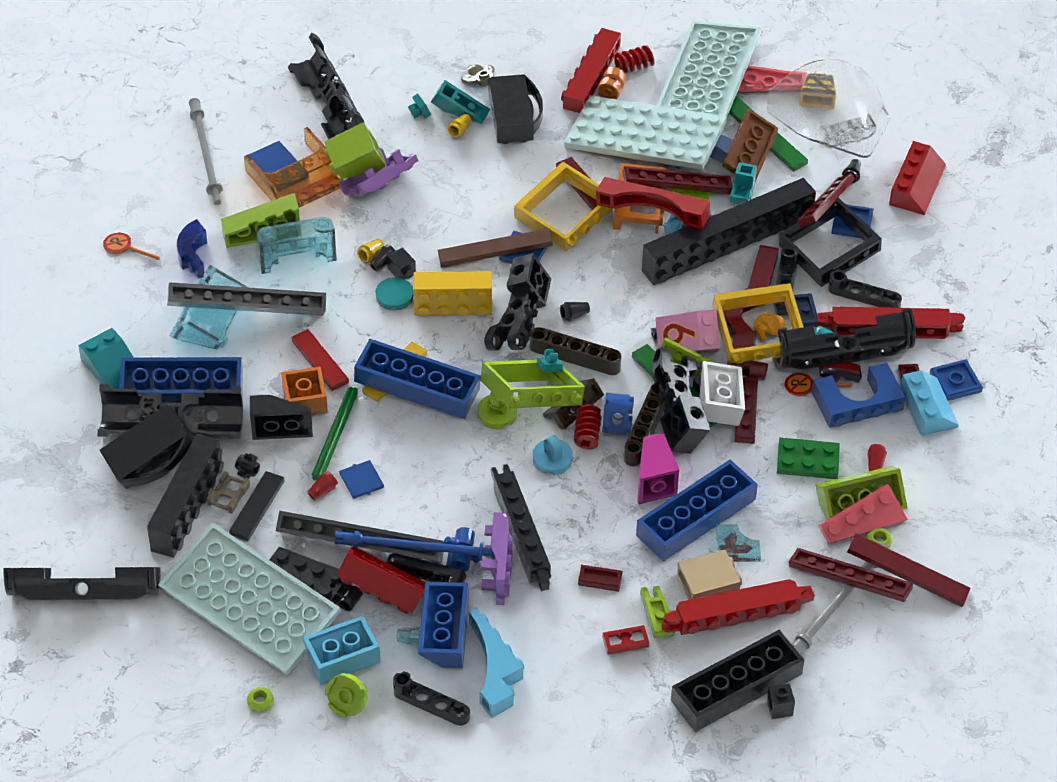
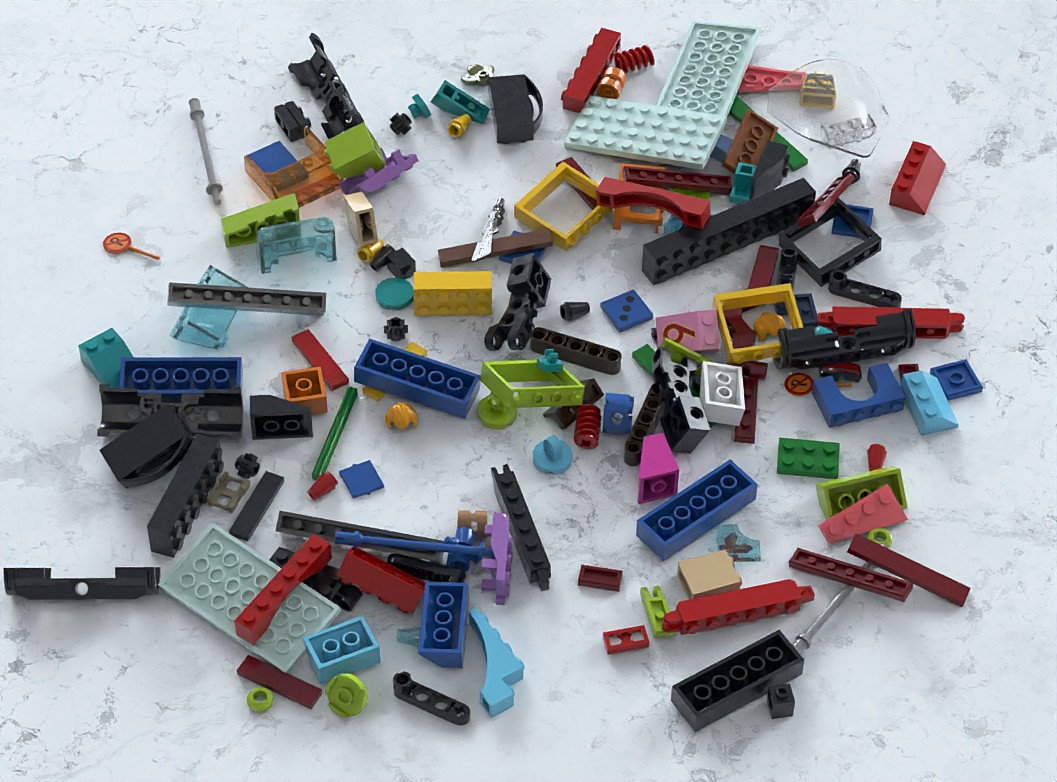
clear blue arch [177,219,207,279] -> none
none -> red arch [234,534,332,645]
none -> dark red tile [237,655,322,709]
none -> black brick [274,101,311,142]
none -> tan brick [344,192,378,246]
none -> black gear [384,317,408,341]
none -> light orange hair [385,402,418,430]
none -> black gear [389,112,412,135]
none -> medium nougat wheel [457,510,487,538]
none -> sword [472,198,505,262]
none -> blue tile [600,289,654,332]
none -> black slope [750,140,791,200]

